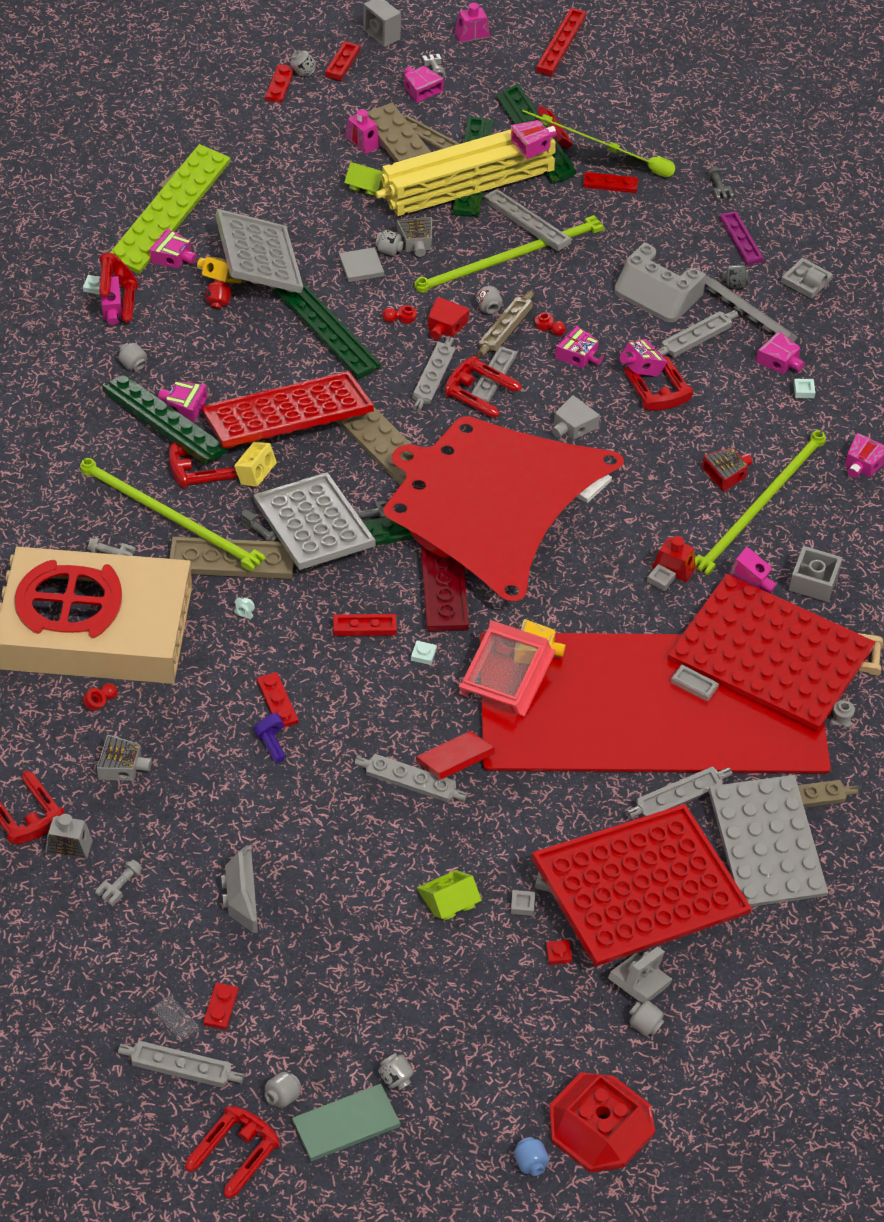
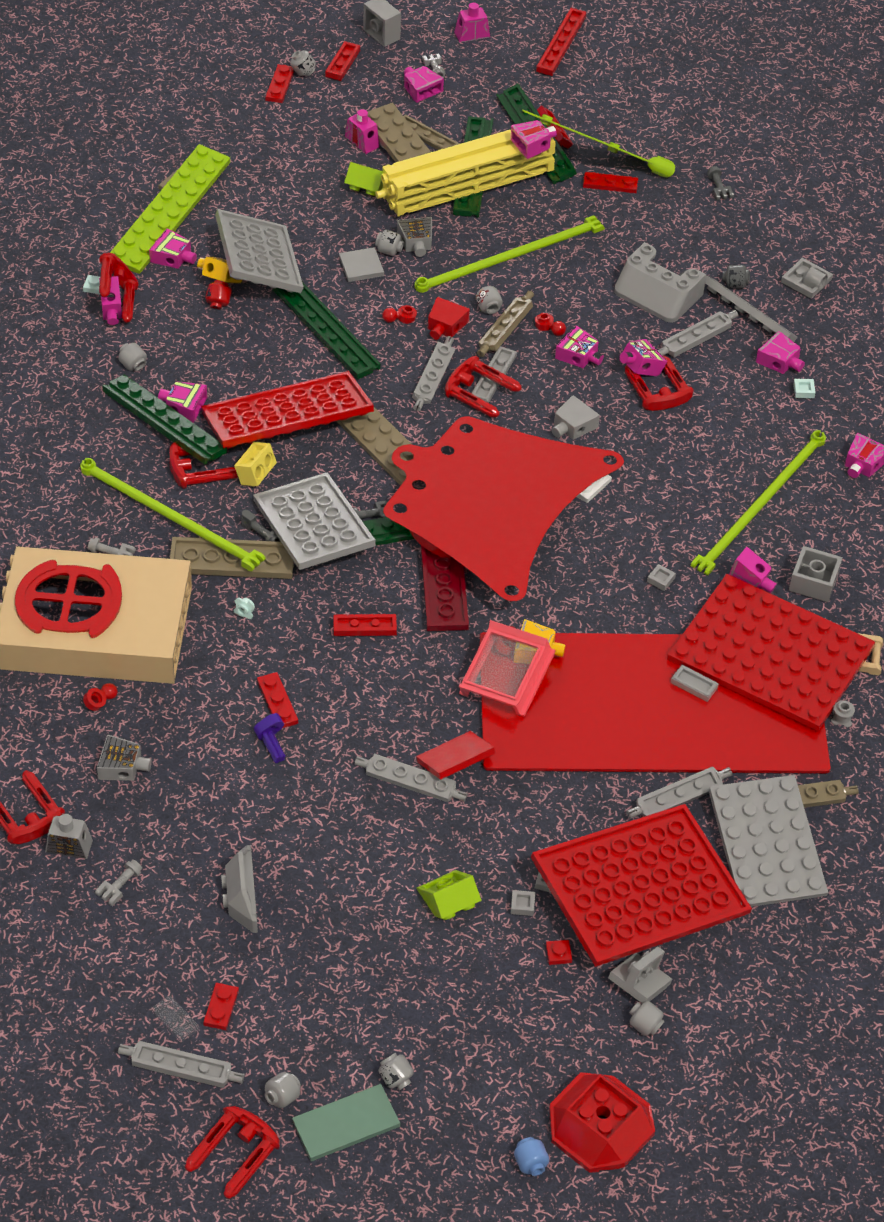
light aqua plate [411,641,437,665] -> none
light grey tile [484,189,571,251] -> none
red torso [652,536,696,583] -> none
torso [702,448,752,492] -> none
magenta tile [719,211,764,265] -> none

